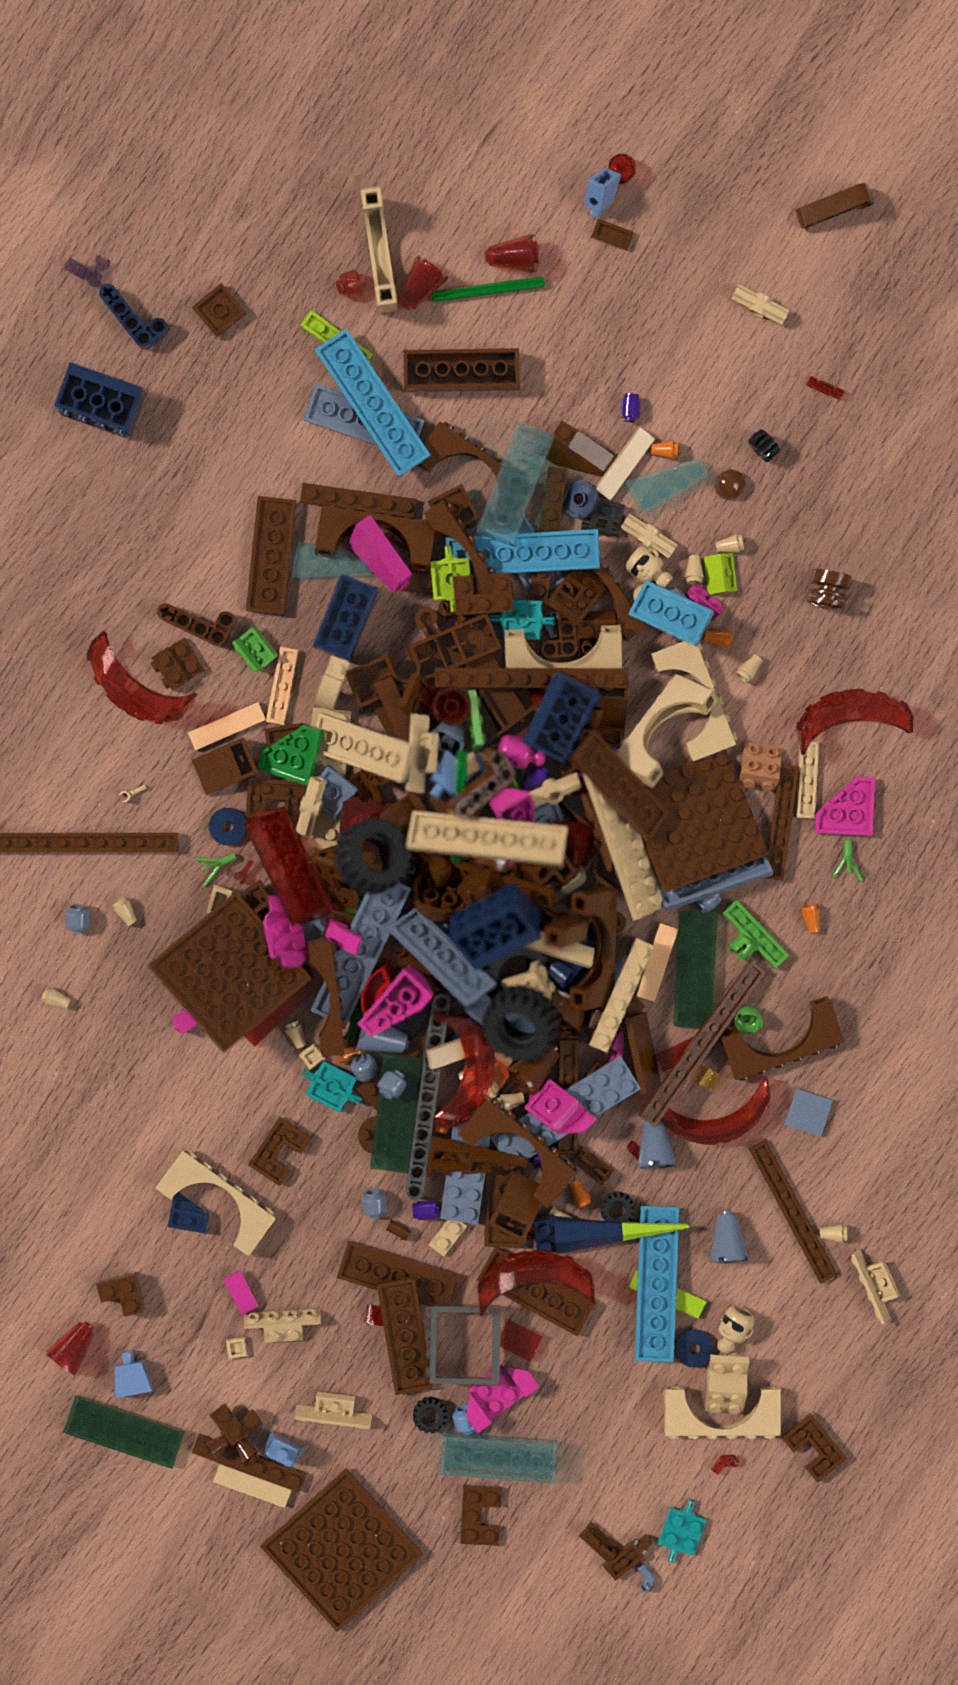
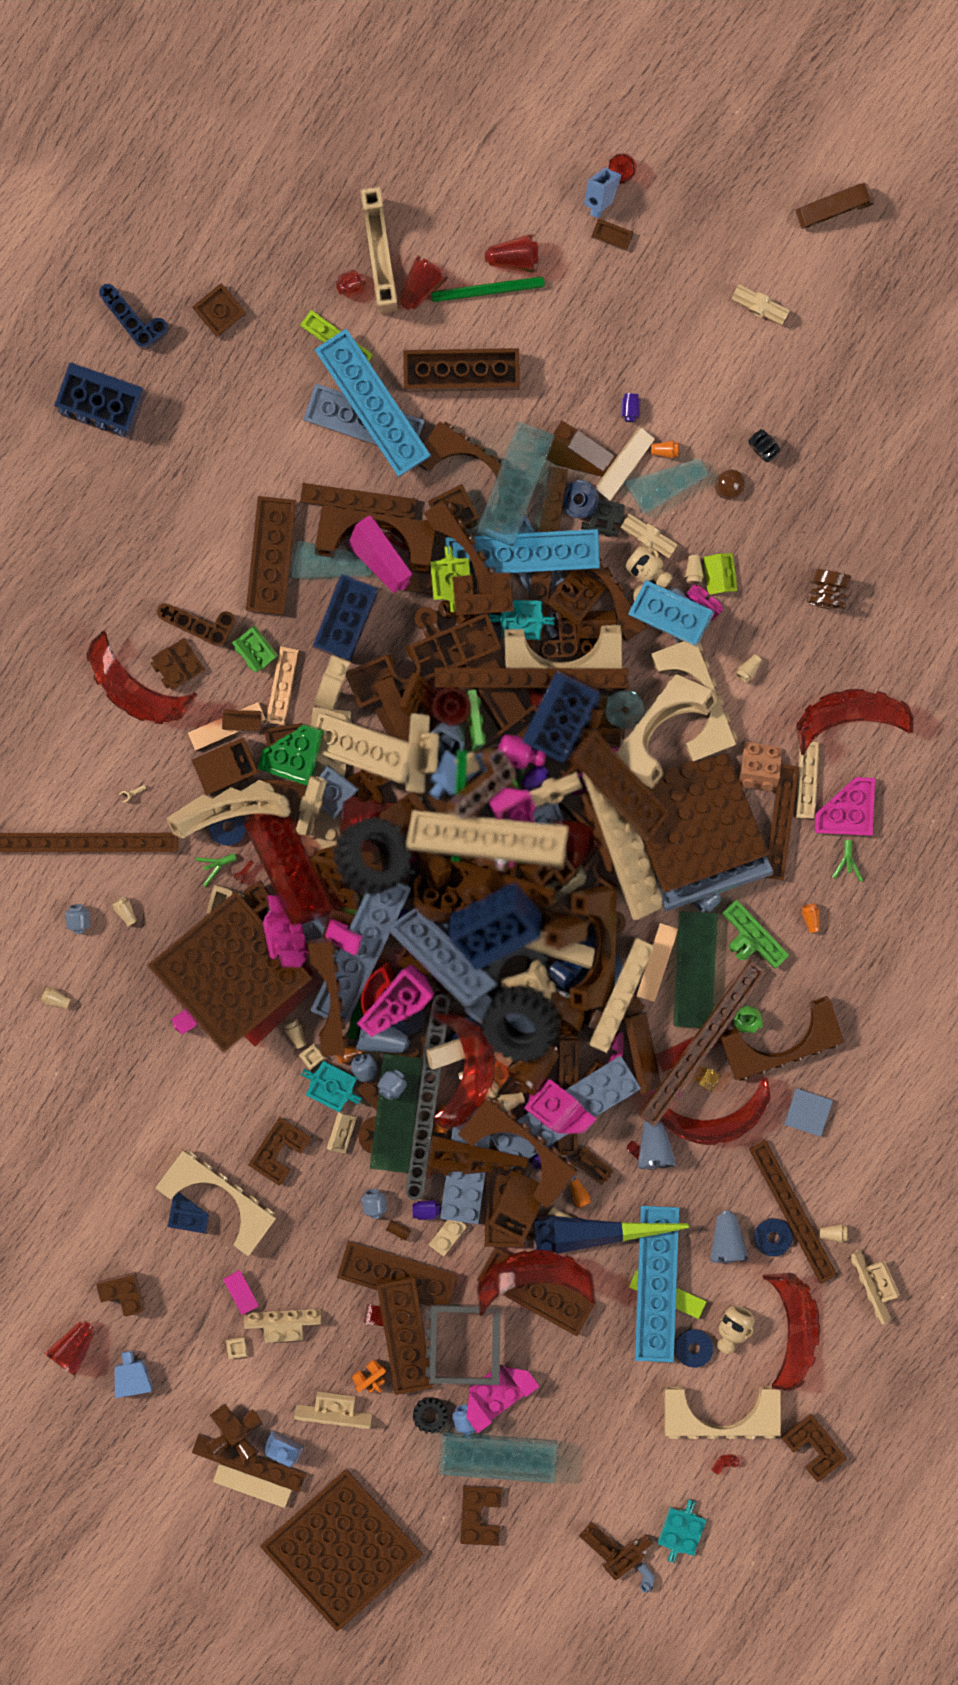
clear green plate [63,1395,185,1469] -> none
bar [65,255,110,287] -> none
clear red plate [500,1319,543,1362] -> none
black tyre [600,1191,635,1222] -> none
orange cone [704,629,733,648] -> none
tan bracket [705,1355,749,1414] -> none
tan cone [716,534,745,553] -> none
clear red axle [806,376,844,399] -> none
none -> tan arch [166,780,290,839]
none -> reddish brown panel [222,709,262,731]
none -> tan plate [327,1112,357,1154]
none -> orange hips [352,1359,387,1393]
none -> clear light blue plate [606,691,644,729]
none -> dark blue tile [754,1218,792,1257]
none -> clear red windscreen [763,1273,820,1391]

